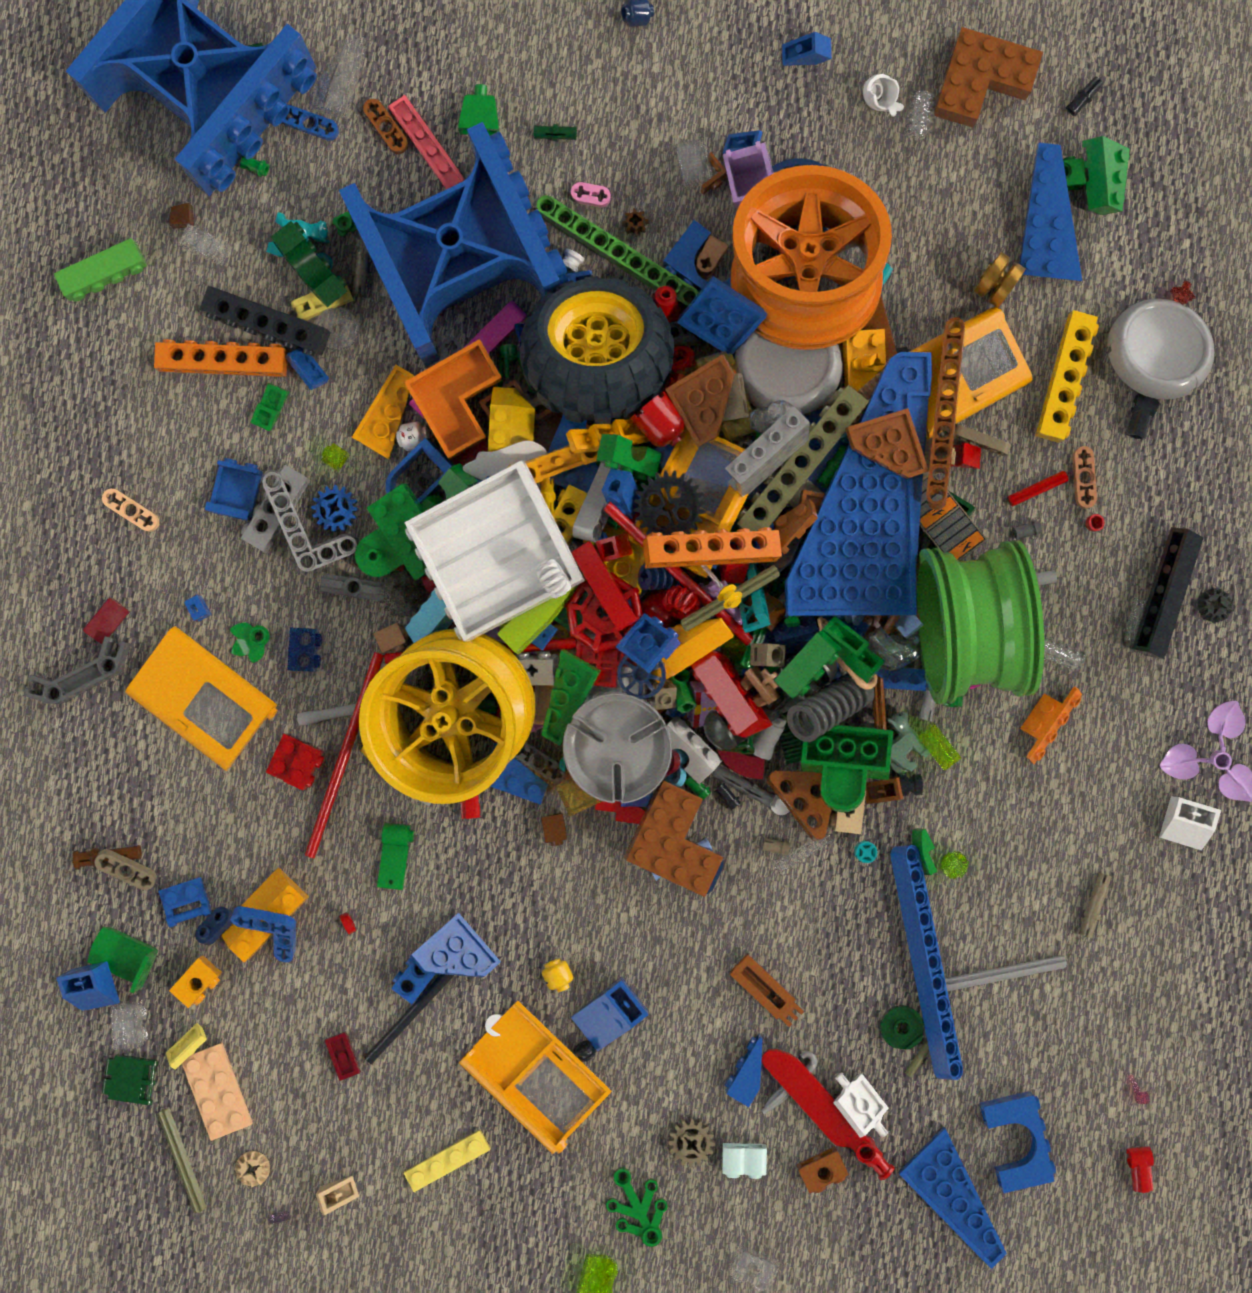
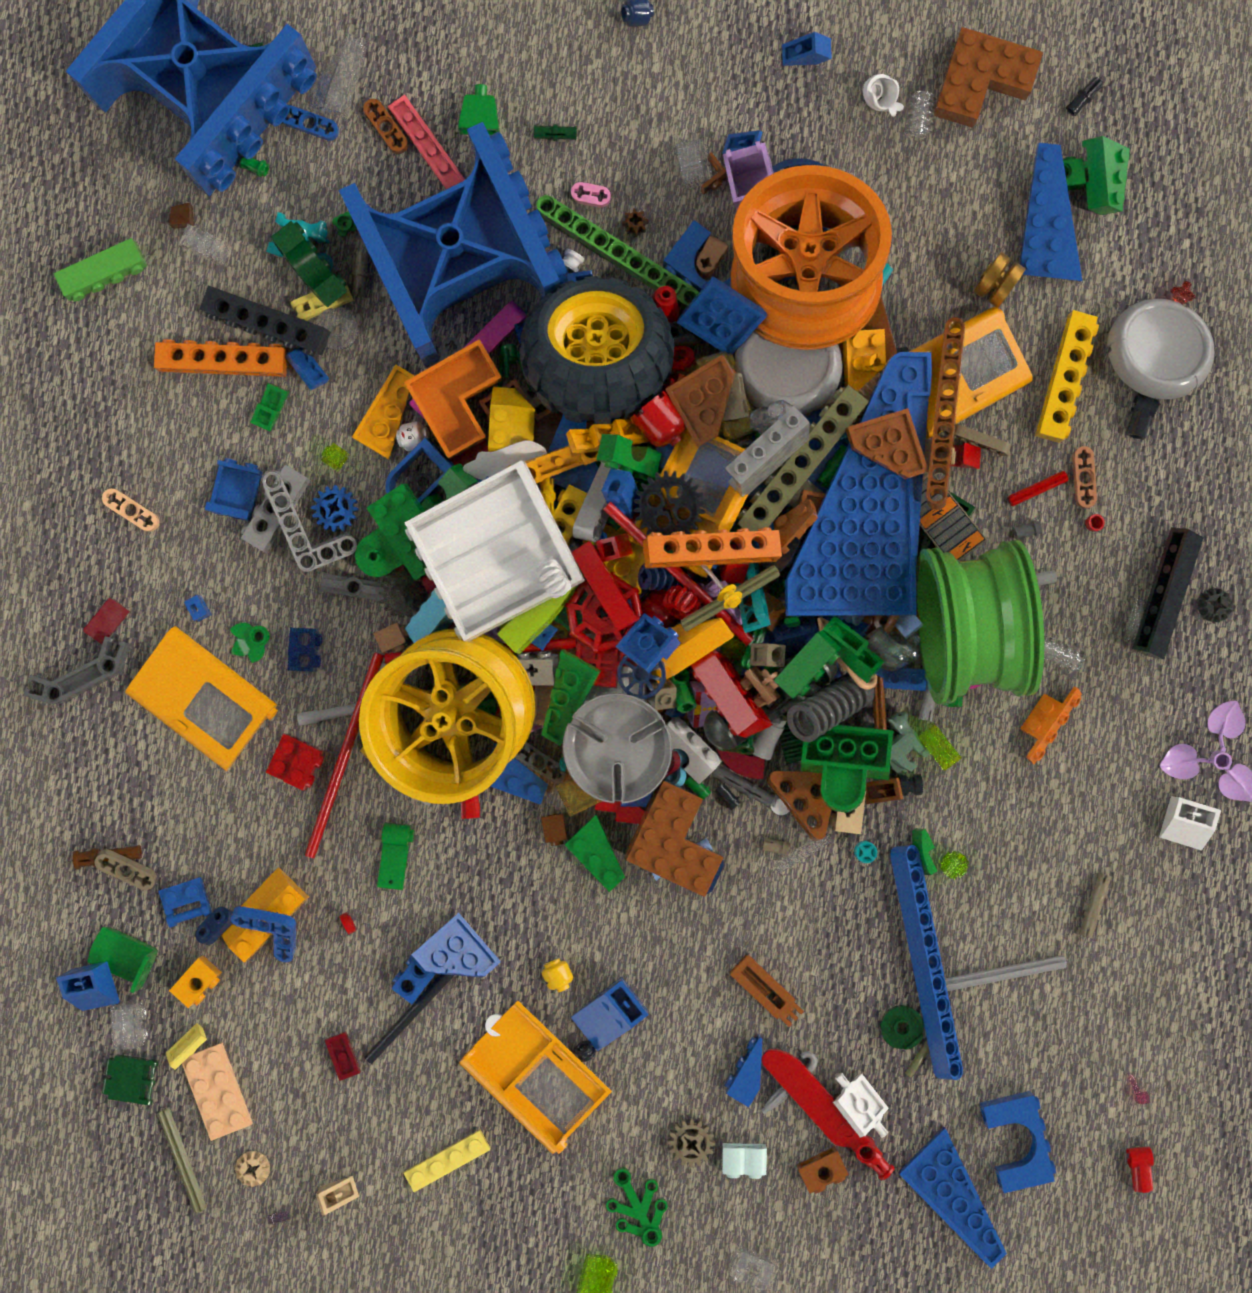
none -> green wedge [565,814,625,892]

